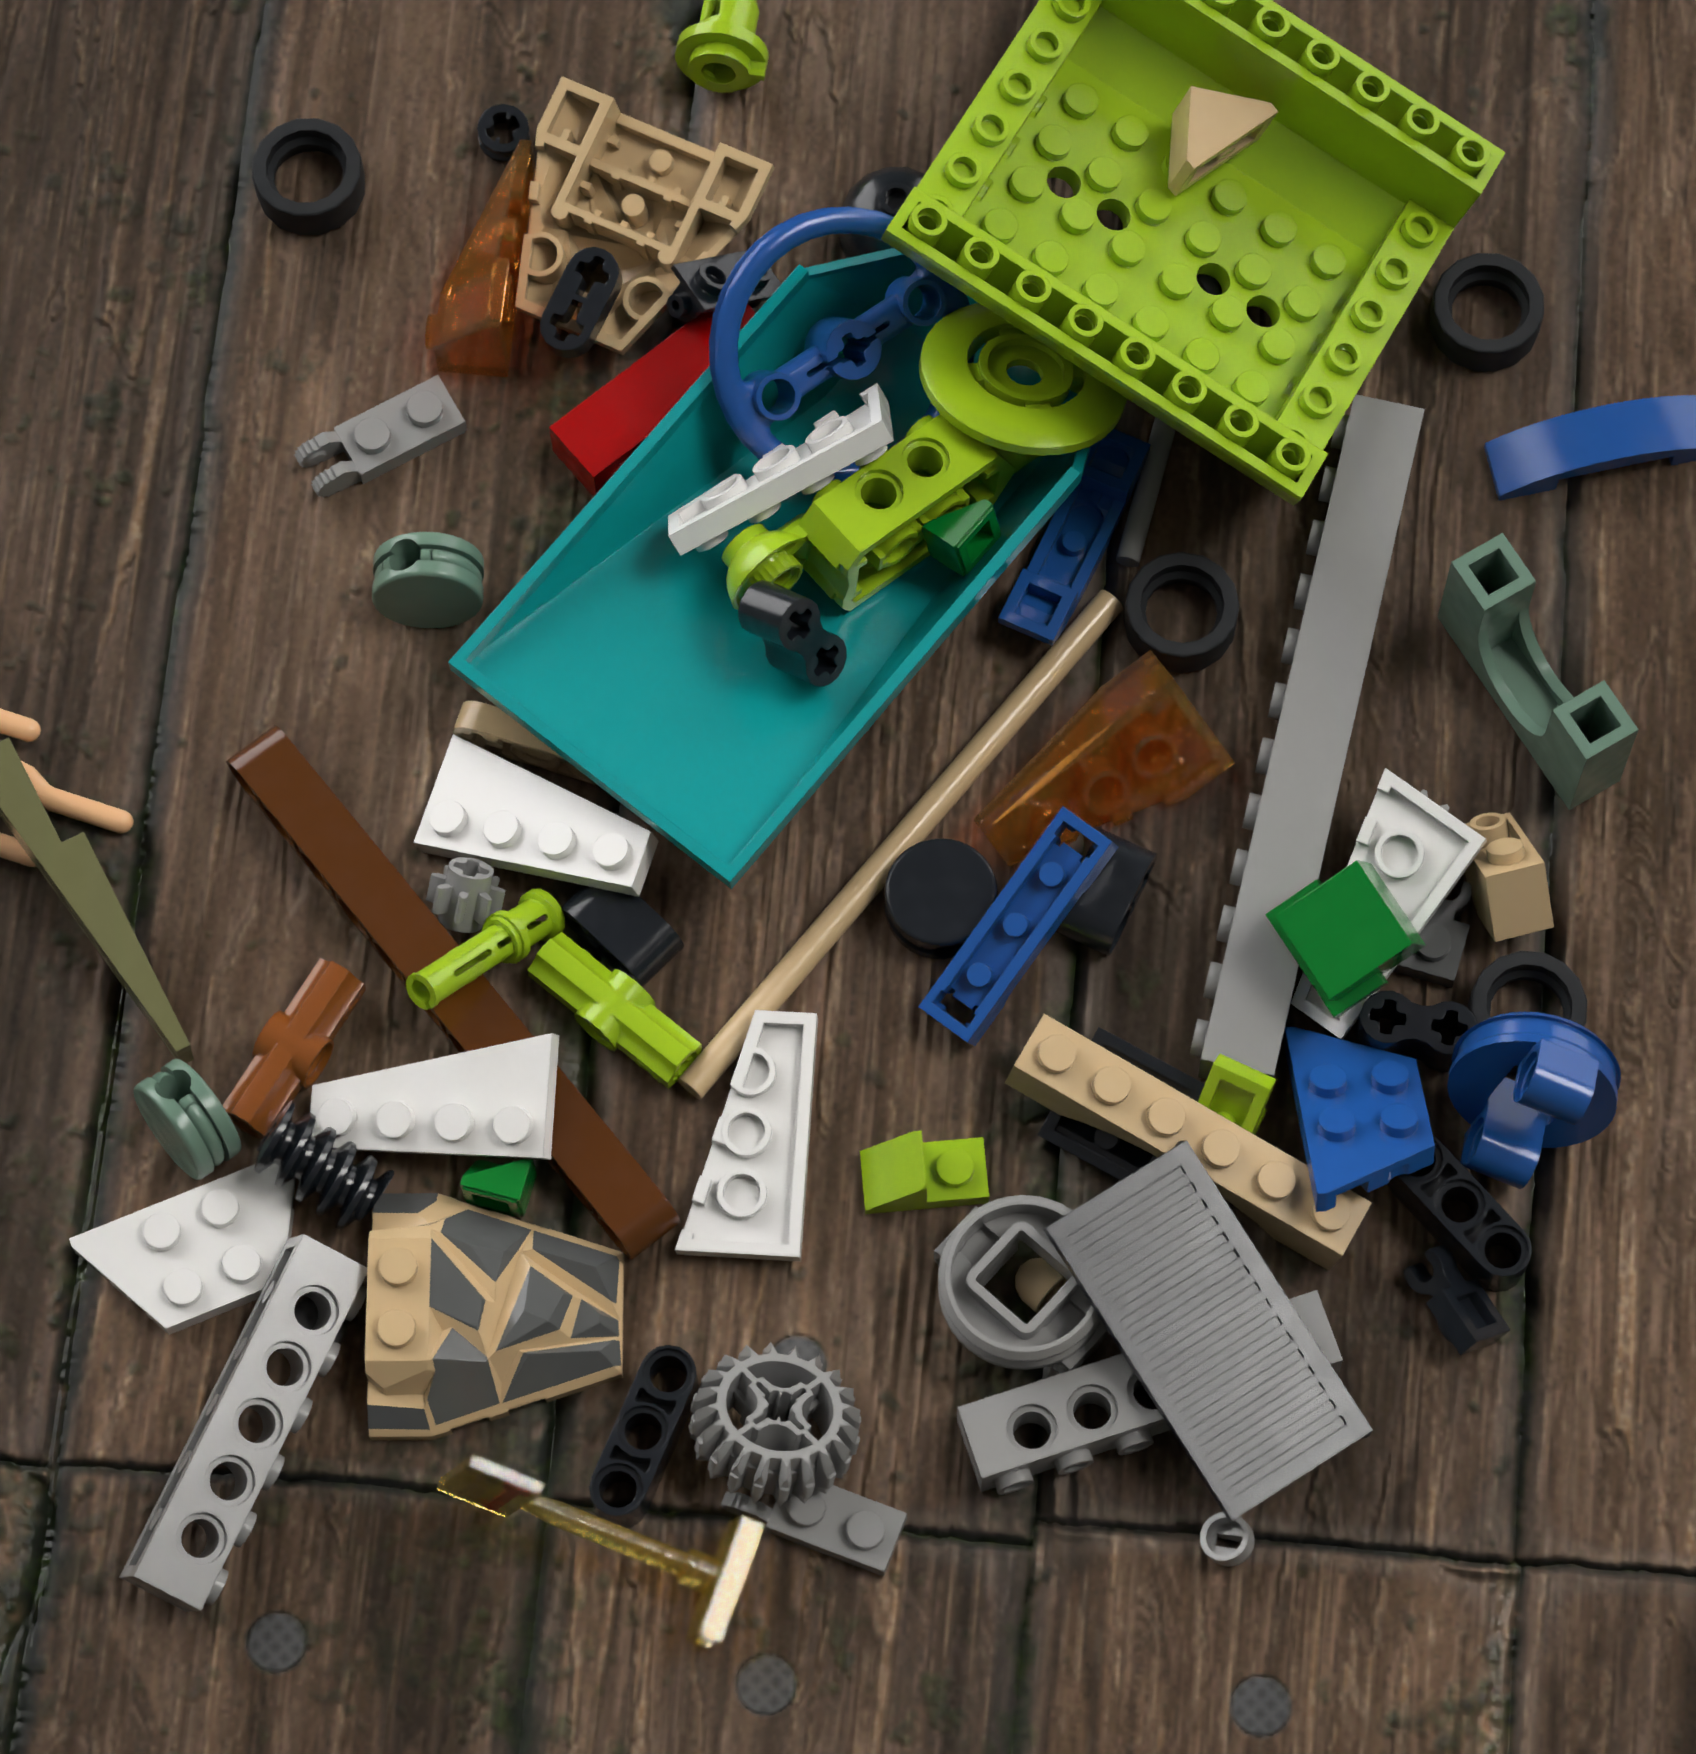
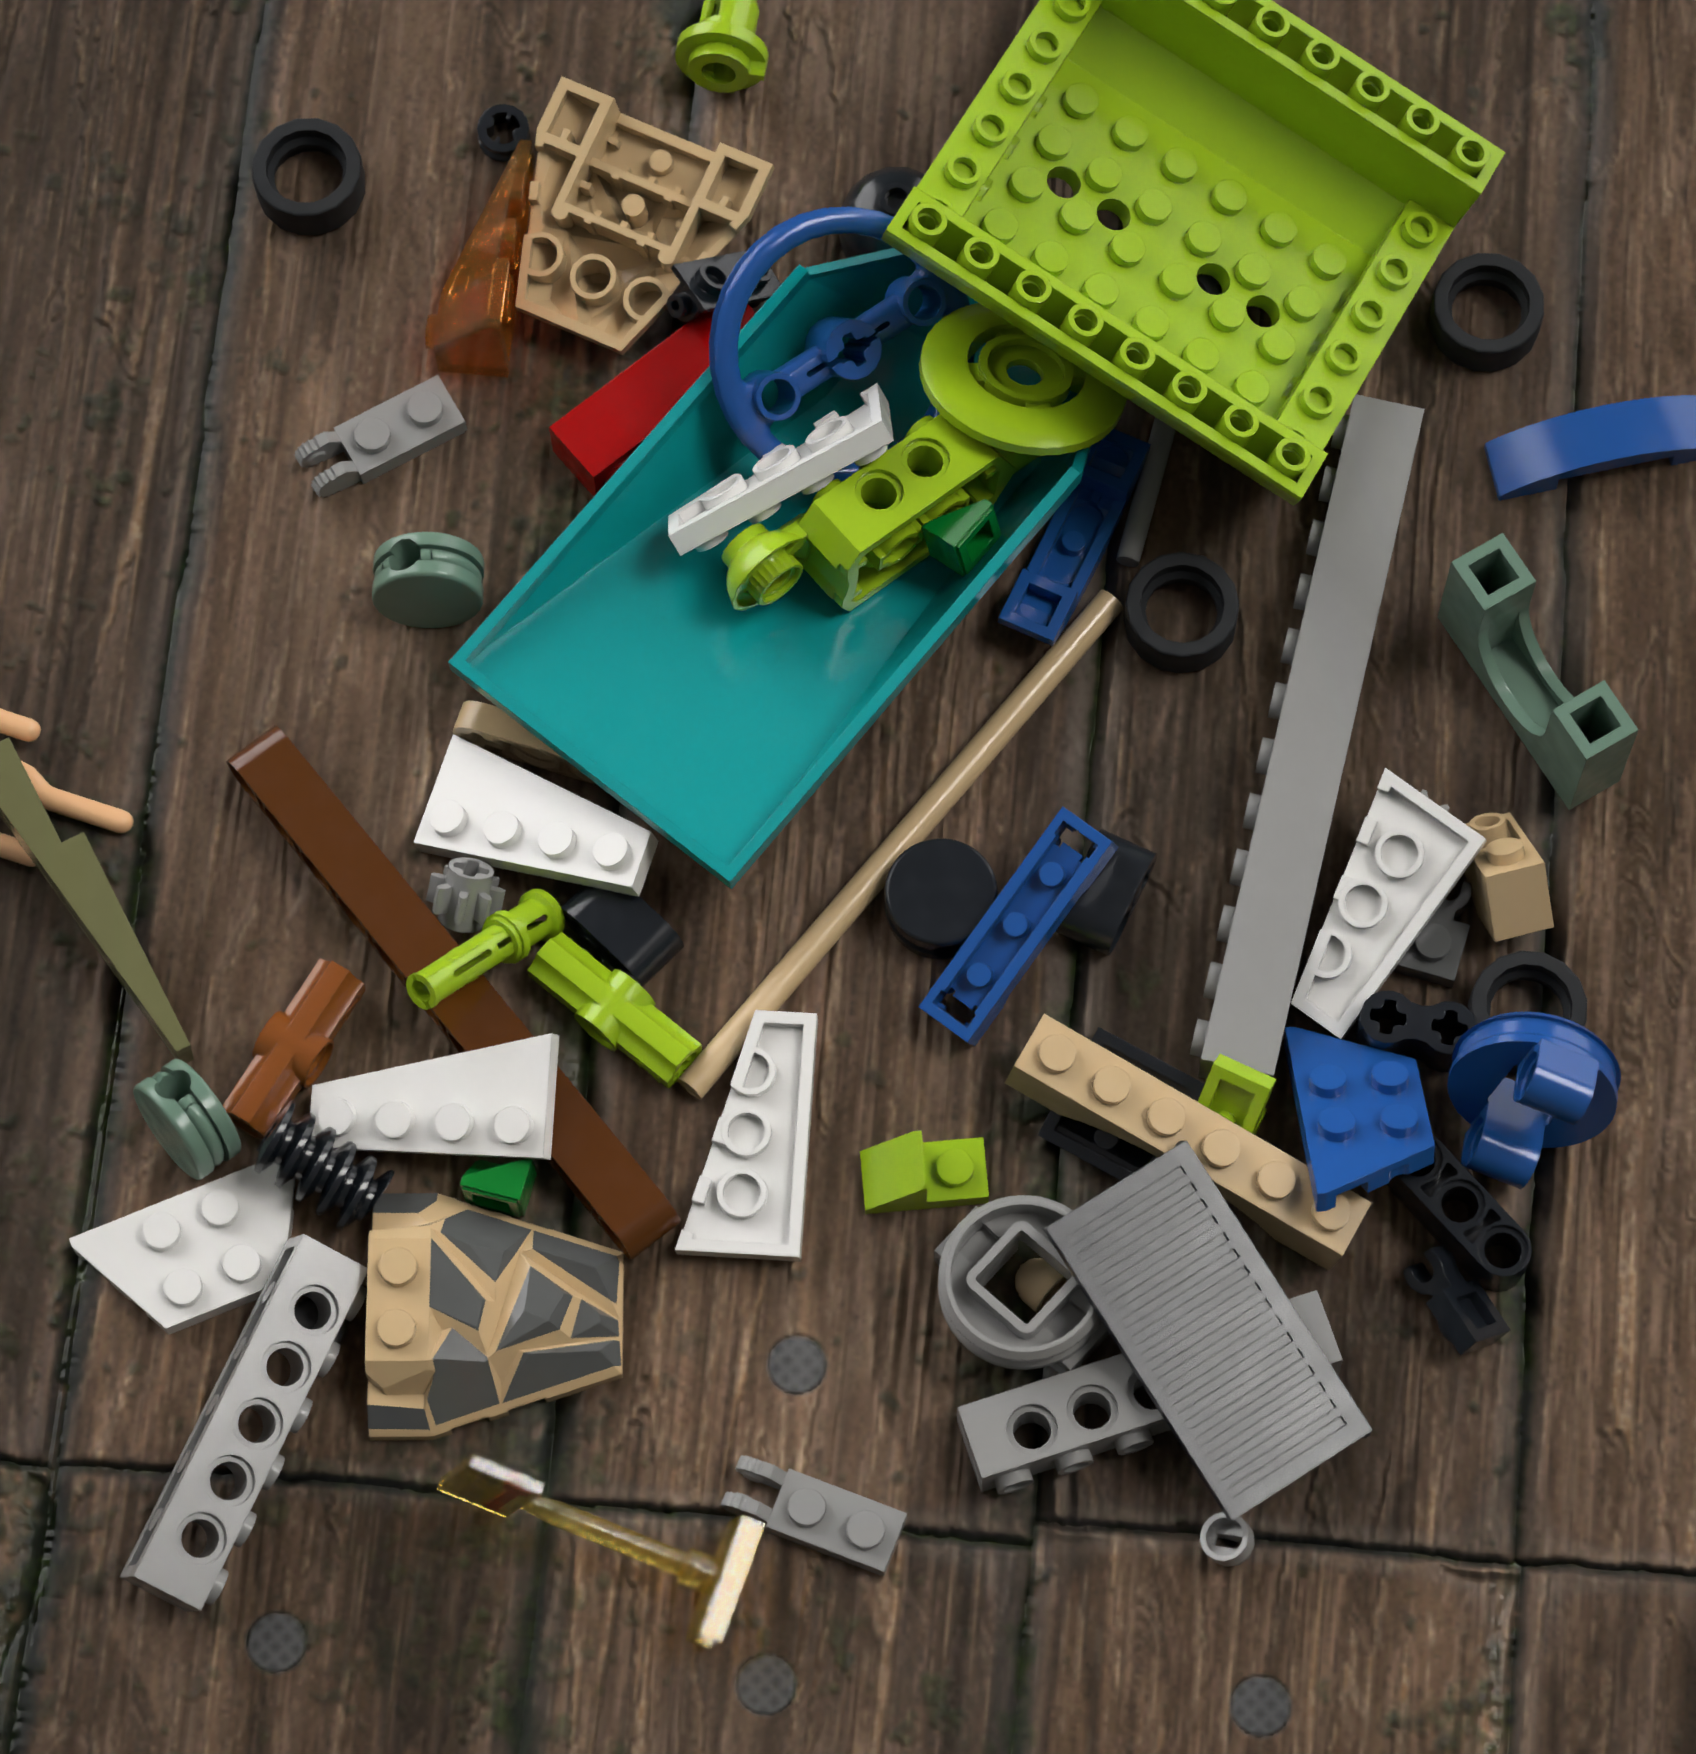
black beam [540,247,623,358] -> none
black beam [589,1345,699,1529] -> none
light grey gear [689,1342,861,1507] -> none
black axle [738,580,847,687] -> none
clear orange wedge [973,650,1235,866] -> none
tan slope [1168,86,1278,196] -> none
green plate [1265,860,1426,1018] -> none

